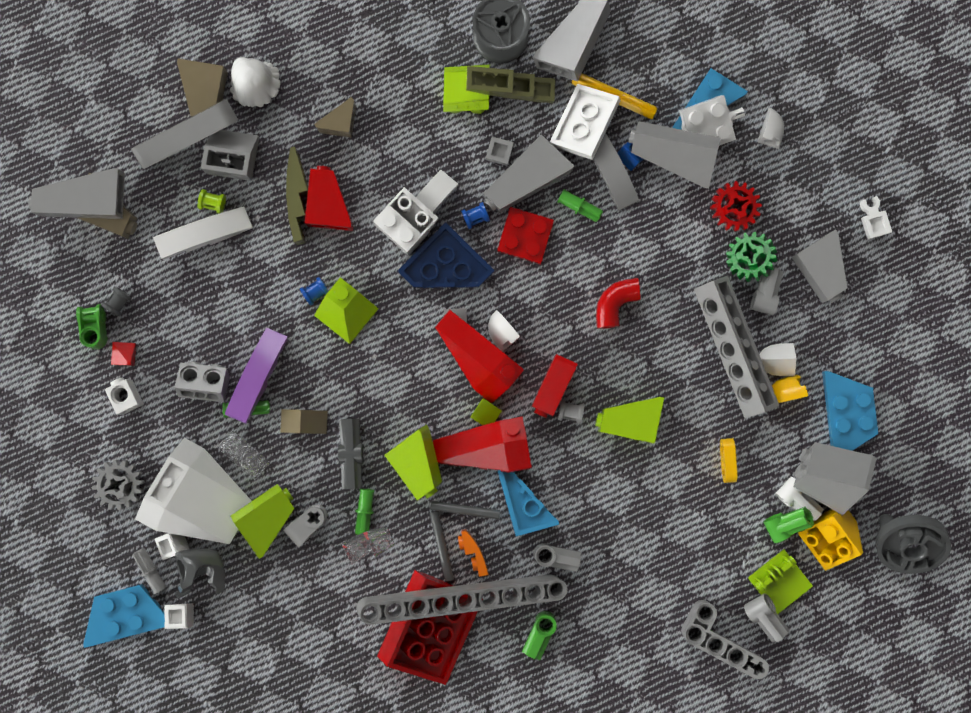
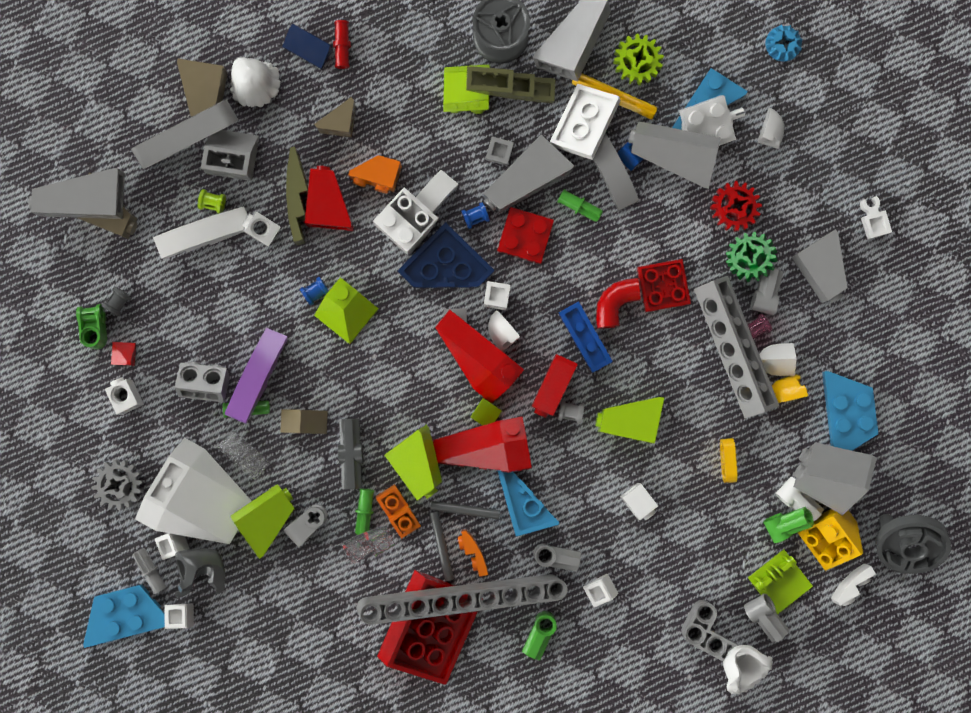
none -> white brick [242,212,280,246]
none -> dark blue slope [282,23,333,70]
none -> red pin [333,20,351,69]
none -> orange slope [348,155,402,194]
none -> orange slope [375,484,421,539]
none -> white brick [484,281,510,310]
none -> blue plate [558,301,613,373]
none -> white slope [583,574,618,608]
none -> lime gear [613,34,664,85]
none -> white brick [620,483,658,520]
none -> red tile [637,259,691,313]
none -> white hair [723,645,773,694]
none -> clear pink bush [747,314,772,341]
none -> dark azure gear [765,24,803,62]
none -> white slope [831,564,876,606]

